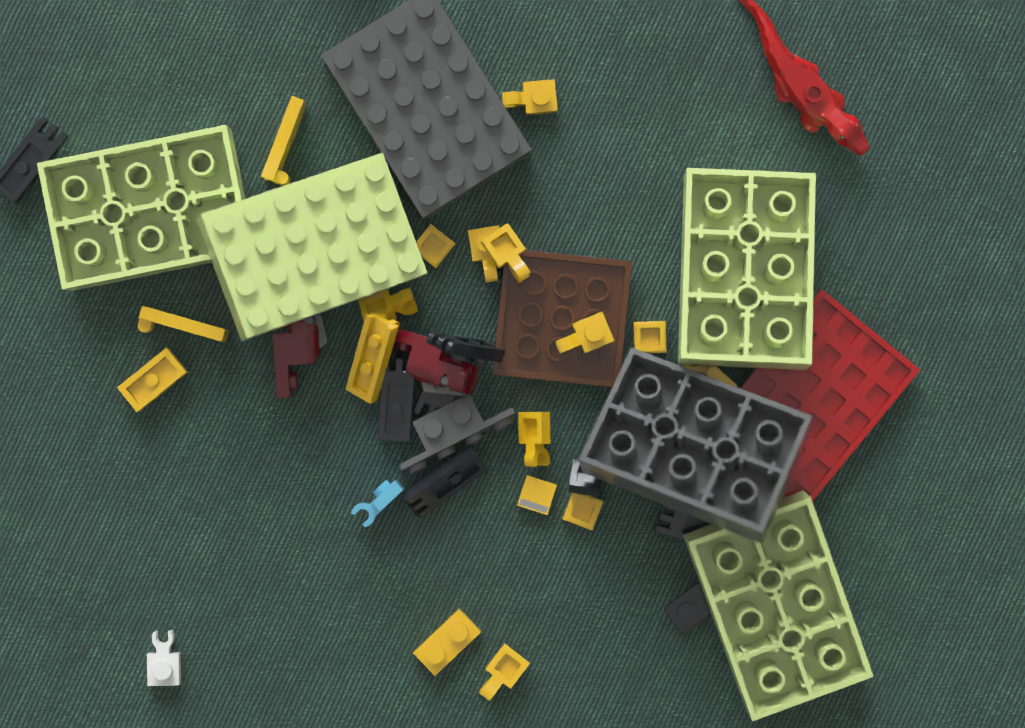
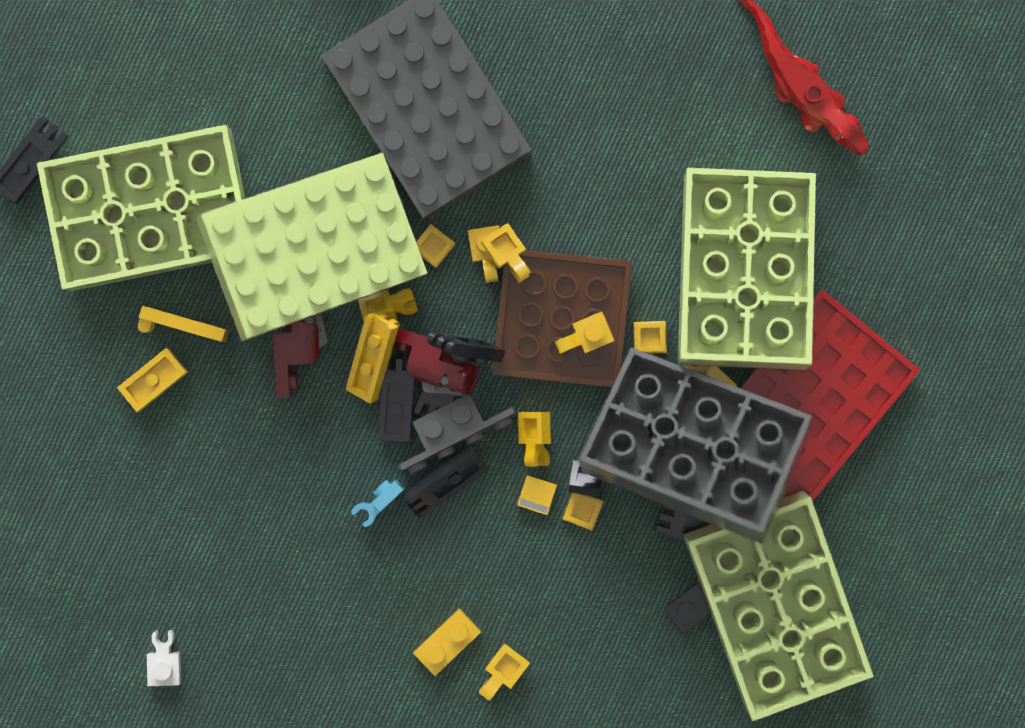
yellow hinge [261,96,307,186] -> none
yellow plate [501,79,558,115] -> none

